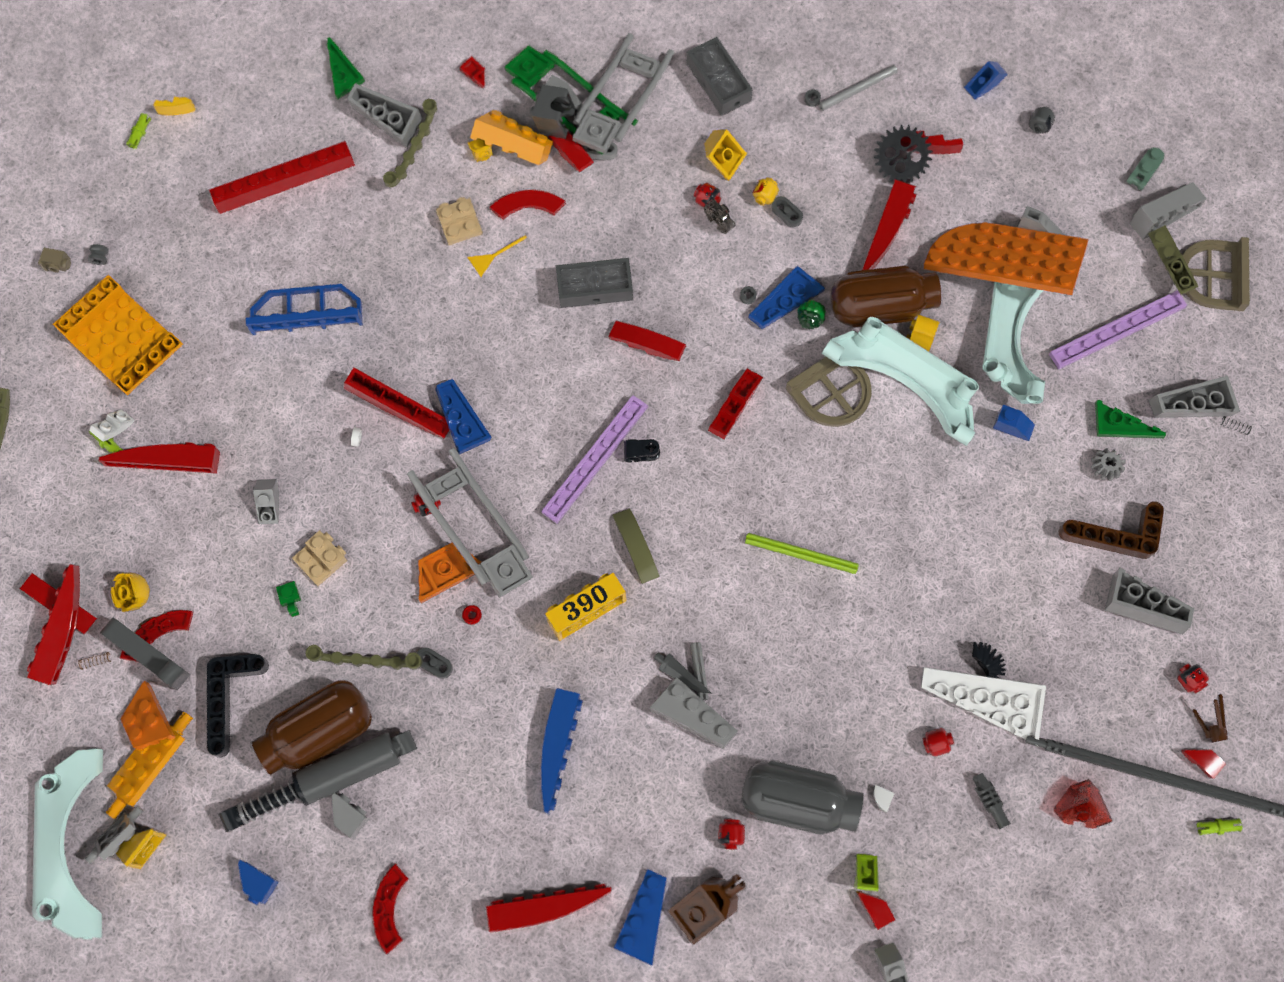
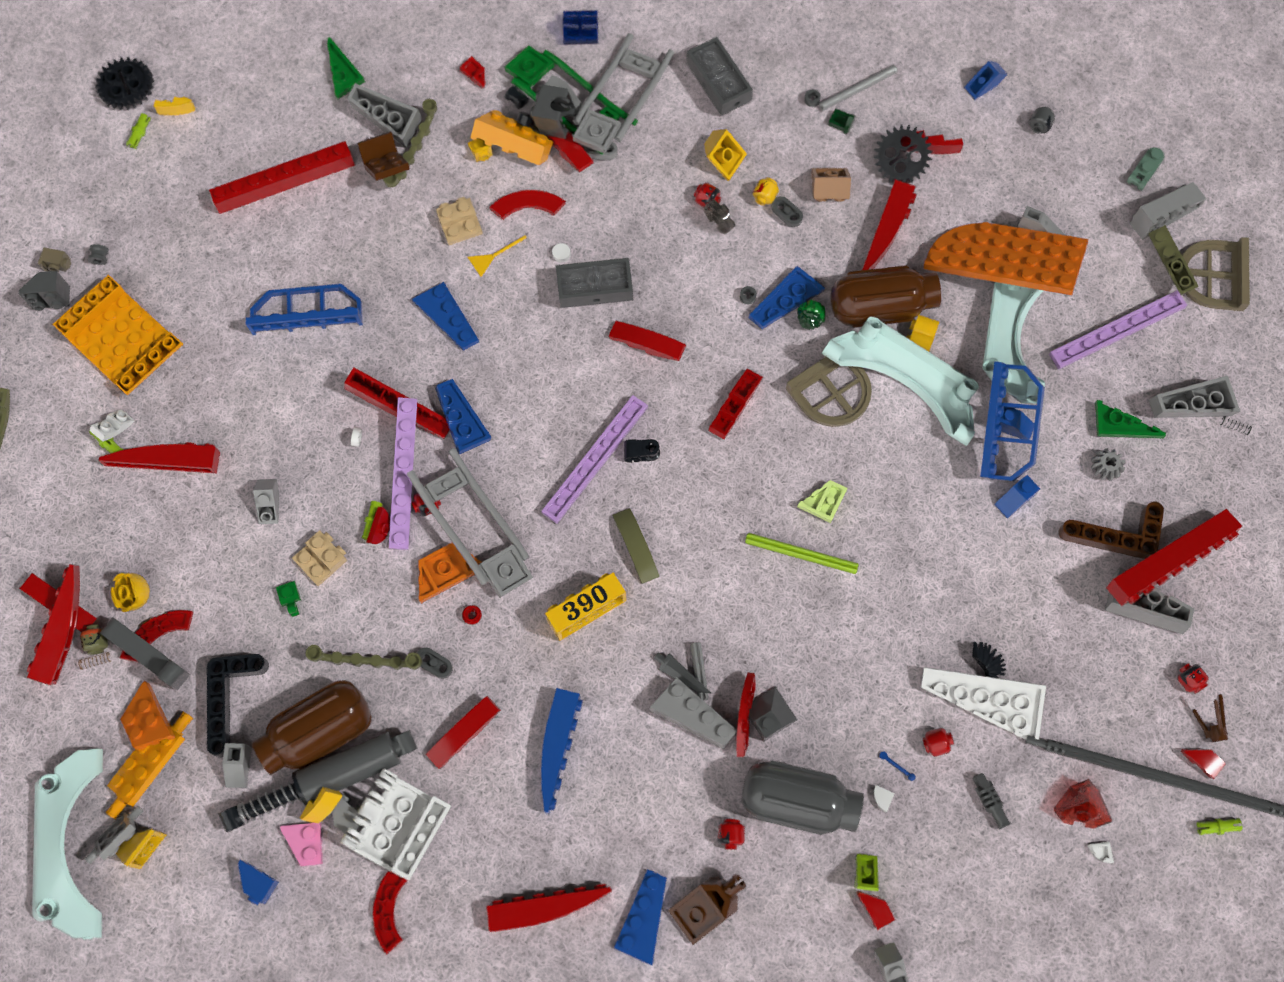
none -> dark grey slope [19,271,70,311]
none -> olive head [80,625,108,655]
none -> black gear [95,57,154,110]
none -> light grey slope [223,743,252,788]
none -> bright pink wing [280,822,323,867]
none -> yellow slope [300,787,343,824]
none -> white slope [340,768,451,881]
none -> reddish brown plate [357,131,410,181]
none -> lime pin [361,501,383,540]
none -> red plate [366,507,390,544]
none -> lavender plate [389,398,417,550]
none -> blue wing [412,282,479,351]
none -> red slope [426,696,501,769]
none -> black bush [505,86,528,110]
none -> black beam [516,112,535,128]
none -> white tile [552,243,571,262]
none -> clear blue plate [563,10,598,45]
none -> red tile [737,672,756,757]
none -> dark grey slope [748,686,797,741]
none -> yellowish green wing [797,480,848,523]
none -> medium nougat slope [811,168,851,201]
none -> dark green tile [828,108,856,135]
none -> blue hinge [879,751,916,781]
none -> blue plate [980,361,1045,481]
none -> blue slope [994,475,1040,519]
none -> white tile [1088,842,1114,863]
none -> red brick [1106,509,1243,606]

